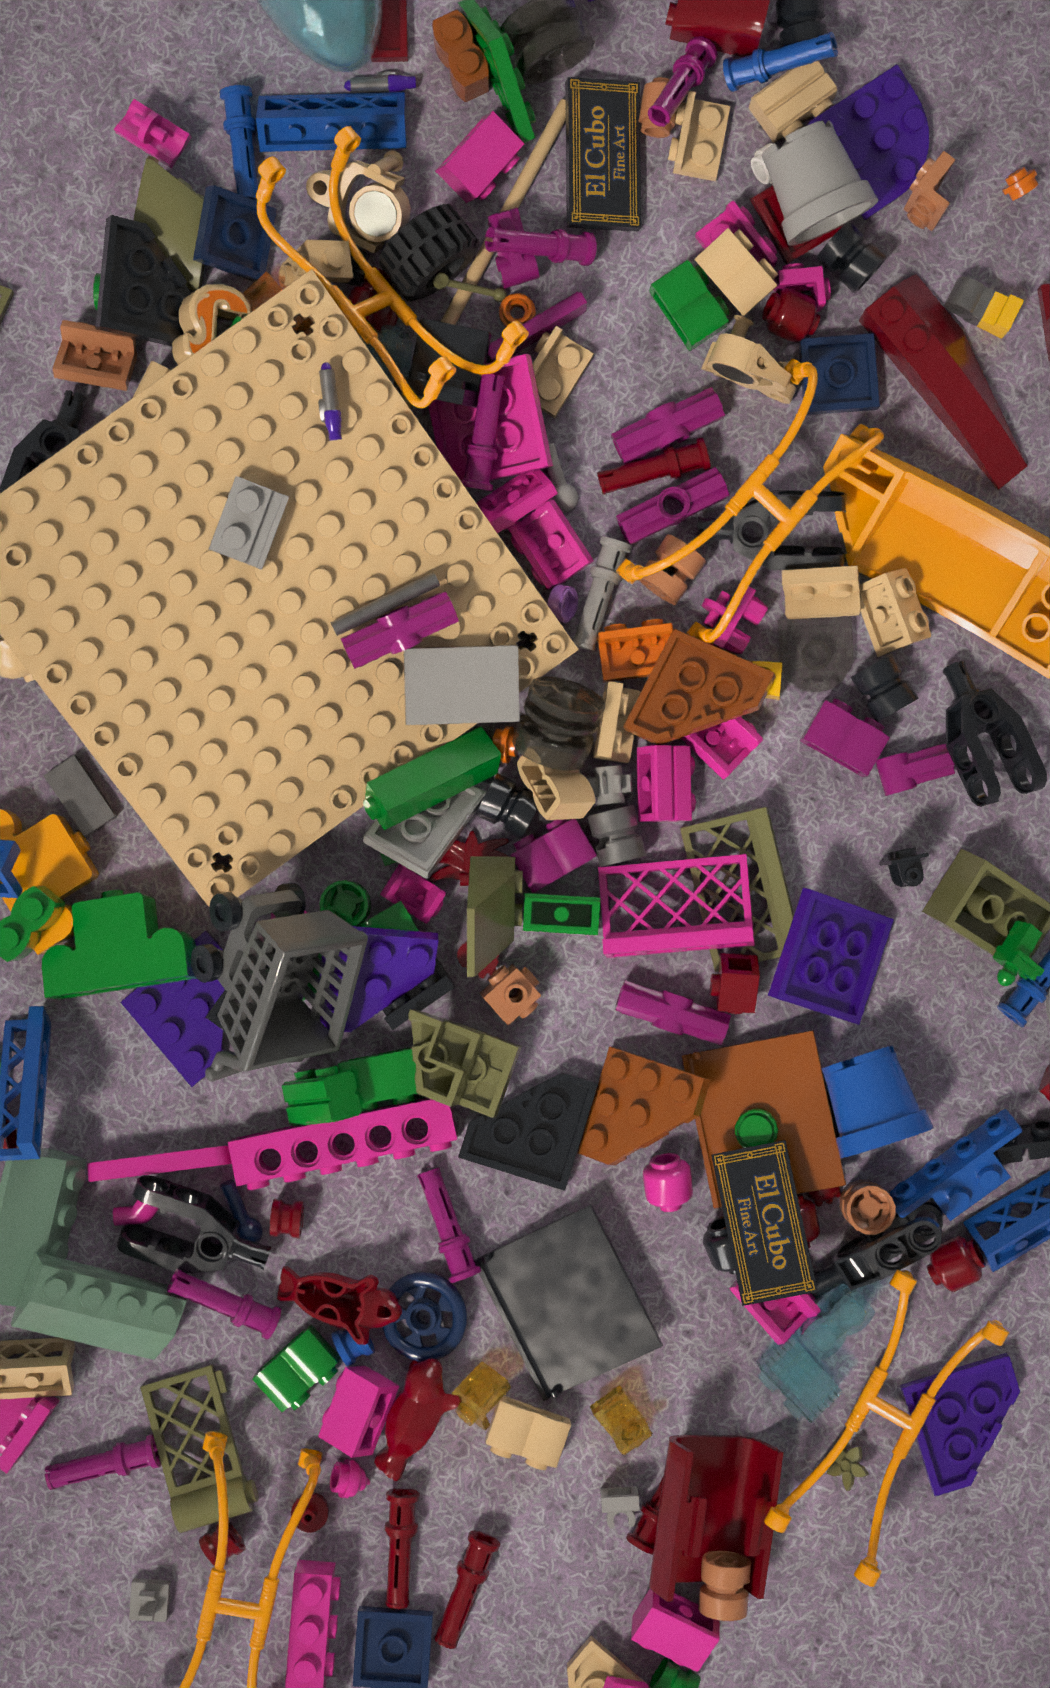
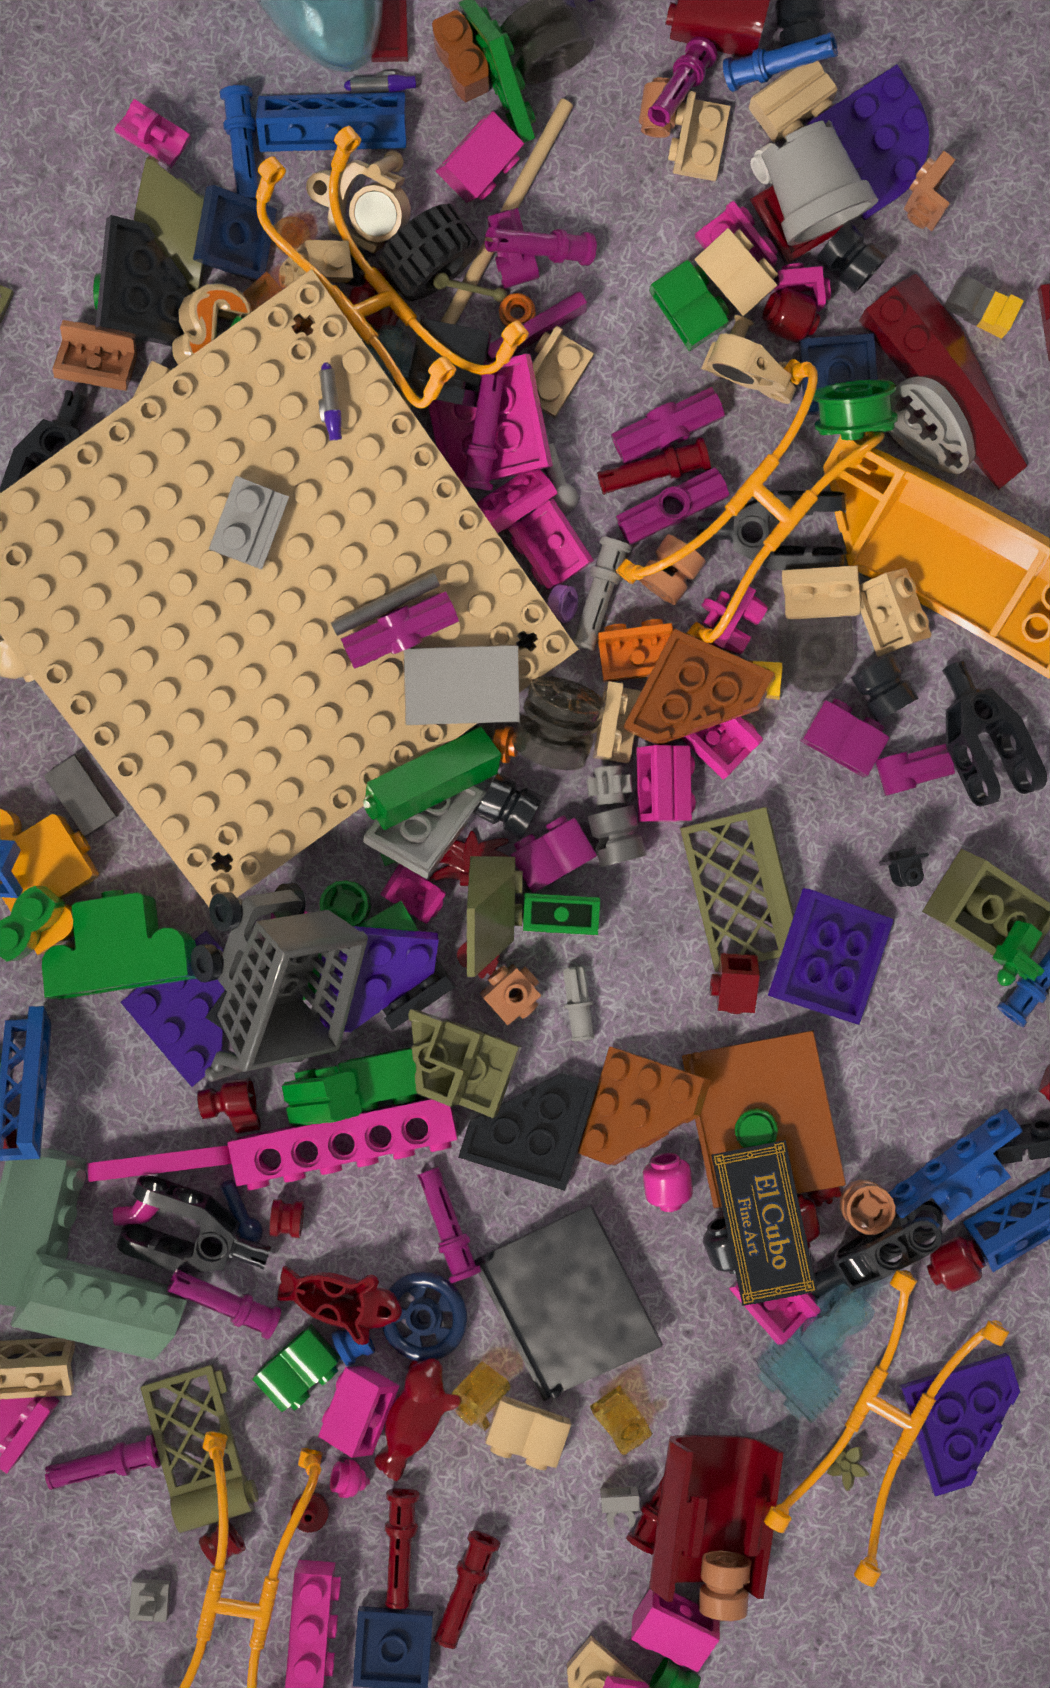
tan brick [517,744,595,820] -> none
black tile [565,77,641,231] -> none
dark pink fence [598,854,755,958] -> none
magenta piece [615,980,731,1045] -> none
blue piece [821,1045,934,1159] -> none
orange plate [1002,167,1039,201] -> none
none -> dark red piece [197,1077,261,1134]
none -> clear orange tile [274,216,311,256]
none -> light grey axle [563,966,595,1041]
none -> green wheel [813,380,898,440]
none -> light grey piece [888,377,975,474]

